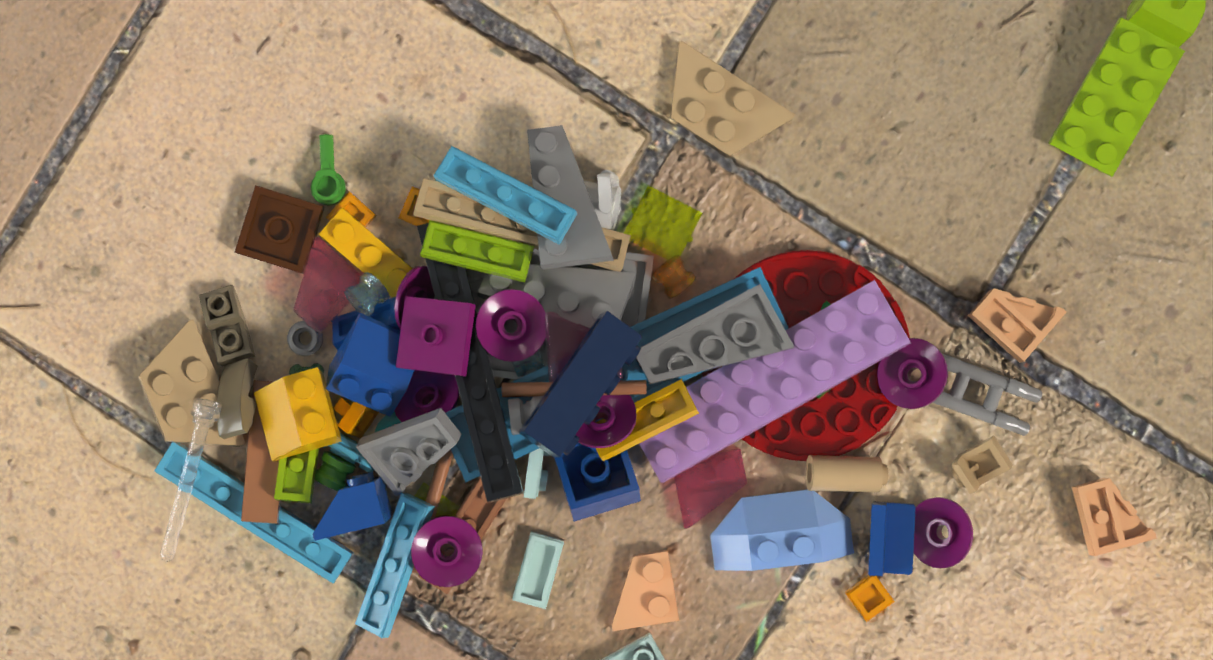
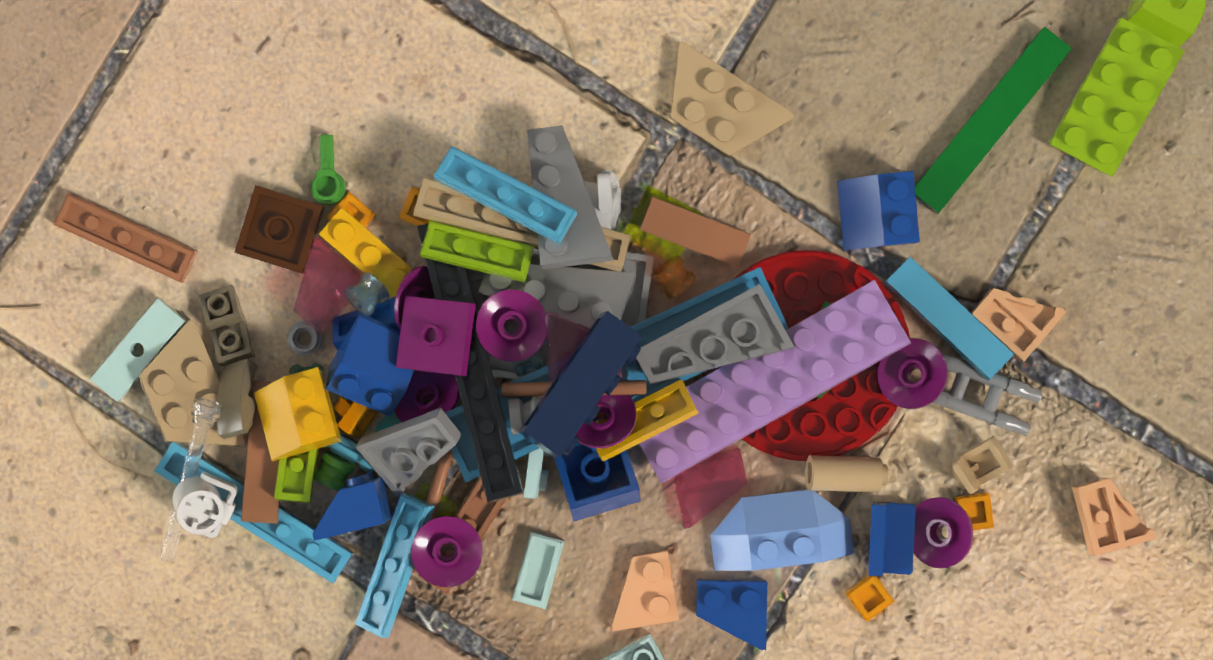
none -> nougat tile [53,193,198,283]
none -> light aqua tile [90,298,187,402]
none -> white piece [172,472,238,538]
none -> nougat tile [639,196,751,267]
none -> blue wing [696,579,768,650]
none -> blue slope [837,171,920,251]
none -> medium azure tile [884,257,1014,381]
none -> green tile [915,26,1072,214]
none -> light orange tile [953,492,994,530]

